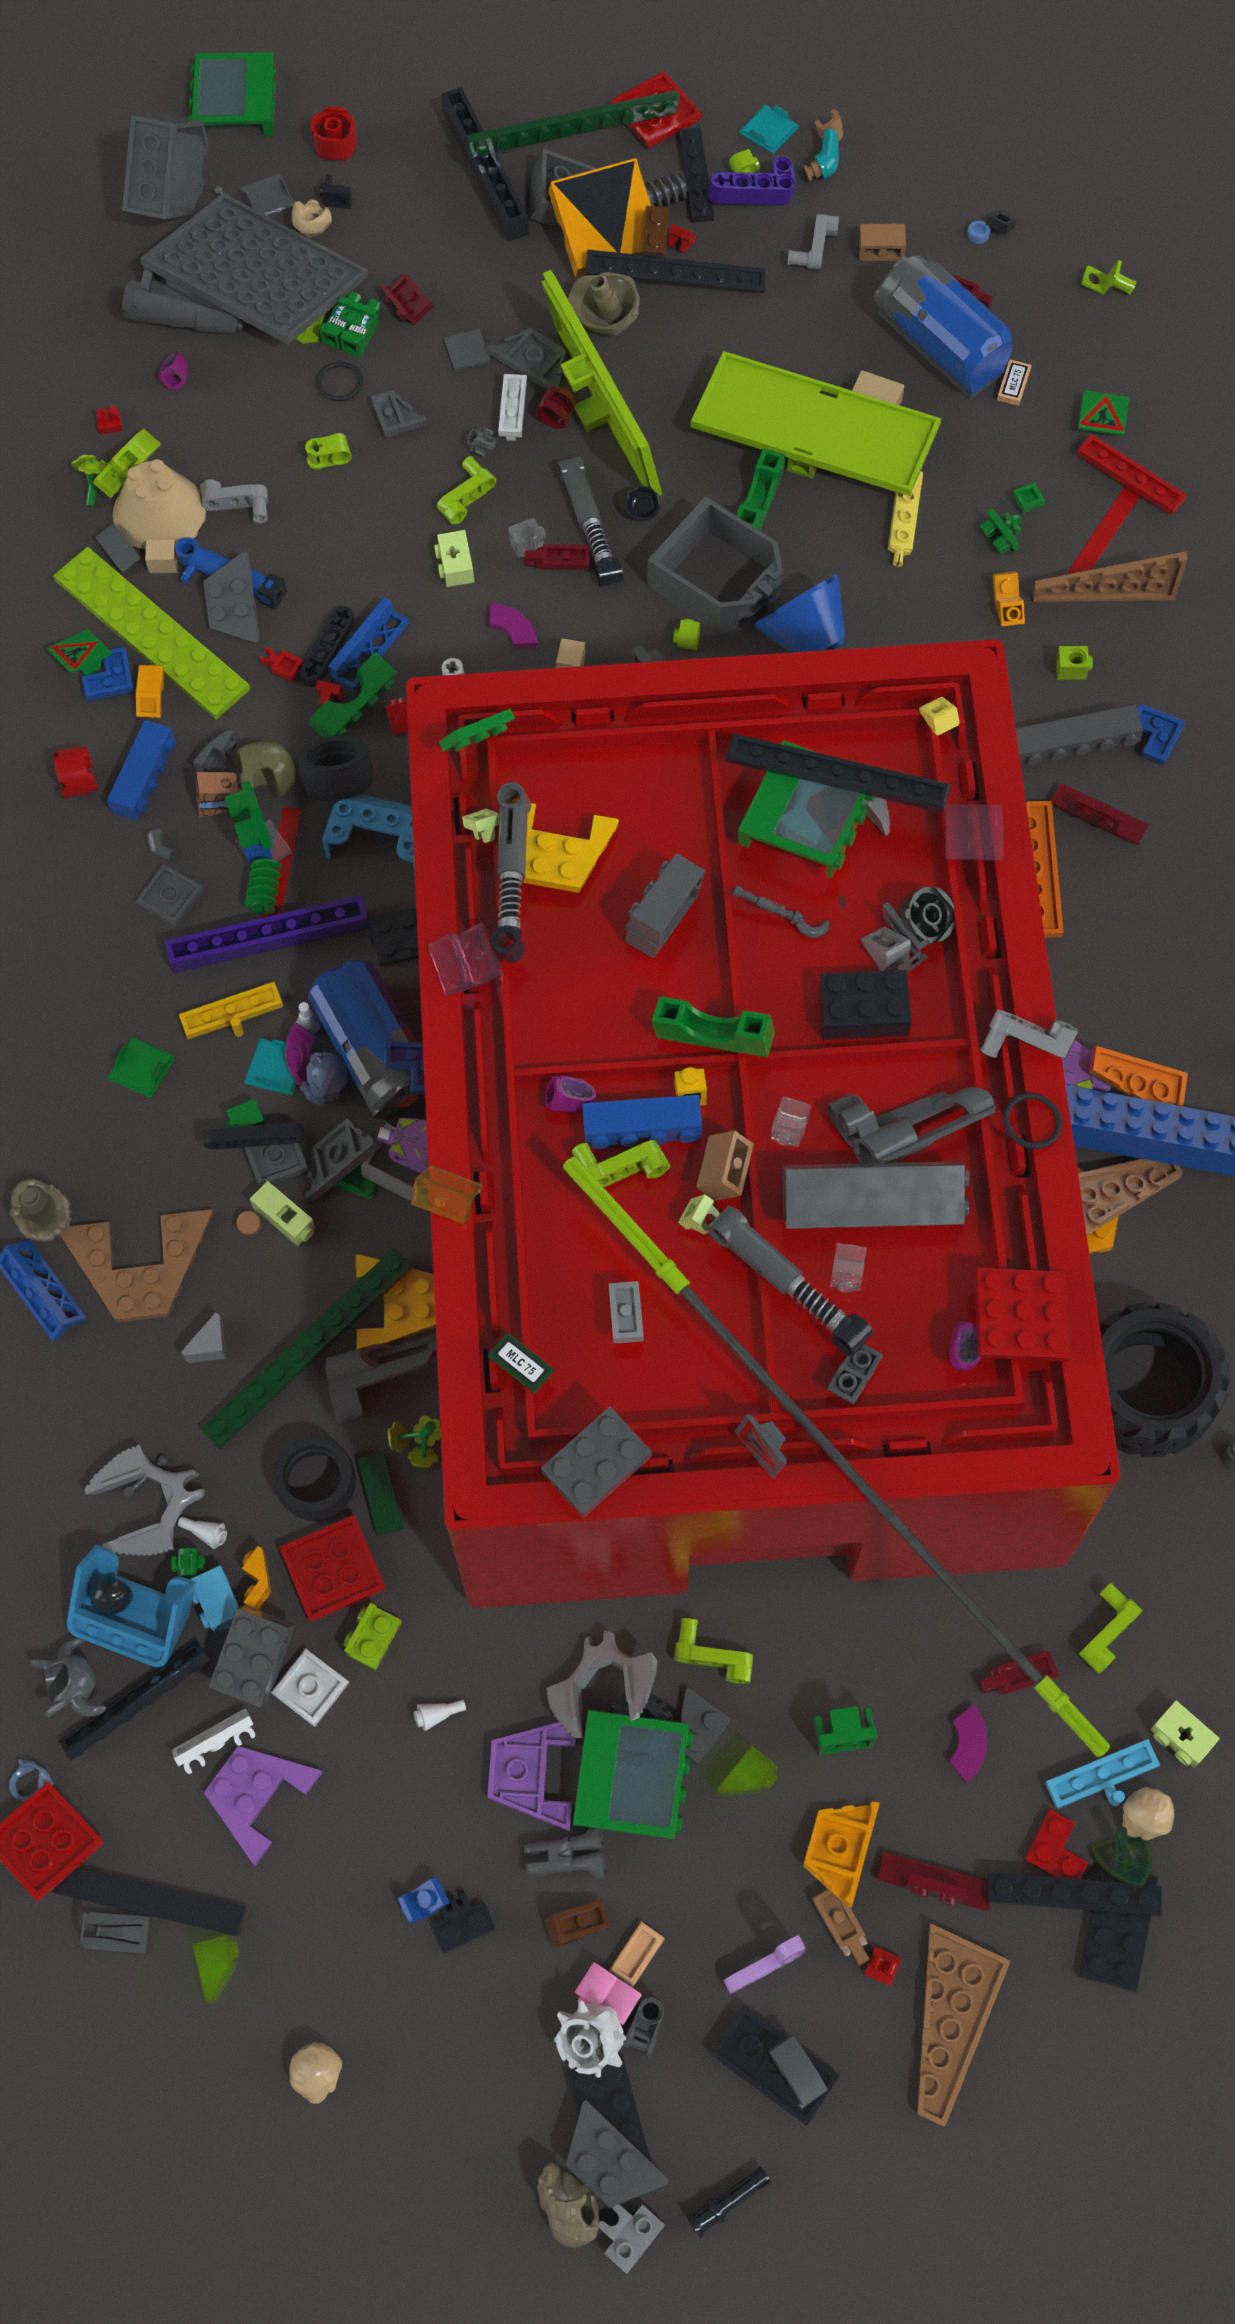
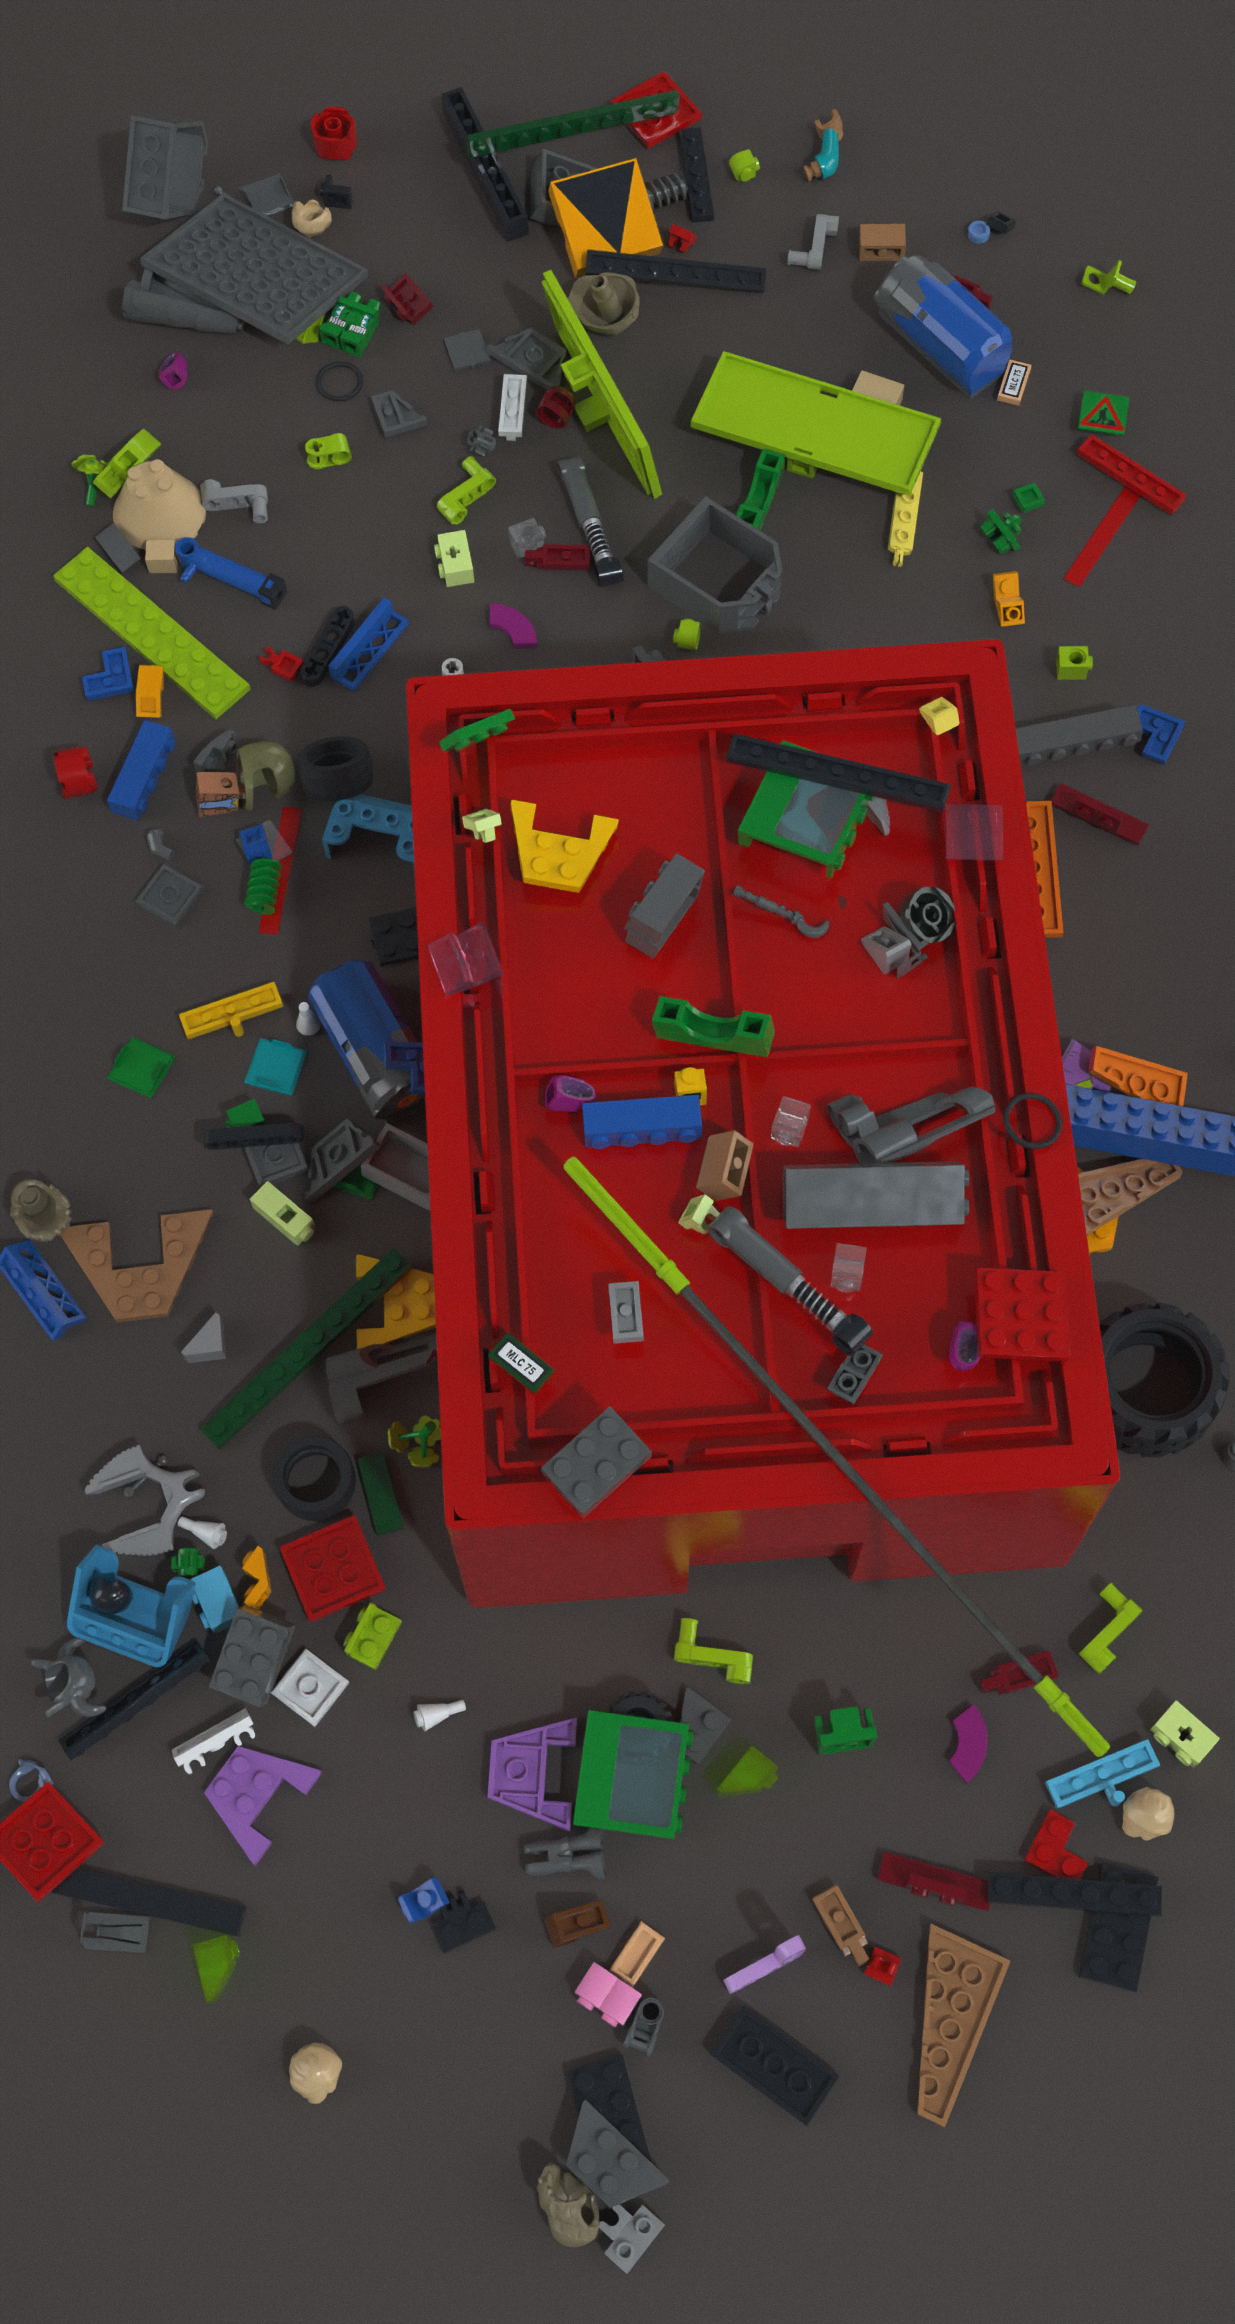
green piece [47,629,113,676] -> none
red tile [95,406,123,435] -> none
dark purple brick [165,895,369,973] -> none
panel [188,52,276,137] -> none
dark grey wing [203,552,261,644] -> none
green panel [225,781,273,849] -> none
medium nougat piece [236,1211,262,1236] -> none
magenta tile [285,1022,316,1087] -> none
sand blue helmet [300,1052,349,1106] -> none
green arch [308,652,397,739] -> none
red tile [315,680,345,705] -> none
medium lavender torso [377,1117,429,1176] -> none
red bracket [385,697,408,735] -> none
clear yellow panel [411,1166,482,1224] -> none
piece [491,782,531,963] -> none
light grey piece [546,1630,658,1738] -> none
white brick [554,2000,626,2078] -> none
tan brick [556,638,586,668] -> none
lime beam [572,1140,670,1187] -> none
black hair [624,485,661,522] -> none
reddish brown piece [640,205,669,257] -> none
black pin [685,2166,771,2239] -> none
dark purple beam [707,156,796,205] -> none
dark grey piece [735,1414,787,1480] -> none
teal piece [739,105,800,154] -> none
blue cone [754,574,845,653] -> none
dark grey slope [768,2035,828,2106] -> none
light orange wing [803,1802,880,1908] -> none
black brick [819,970,912,1040] -> none
light grey beam [980,1009,1078,1057] -> none
medium nougat wing [1032,552,1188,602] -> none
clear green shield [1090,1826,1153,1888] -> none

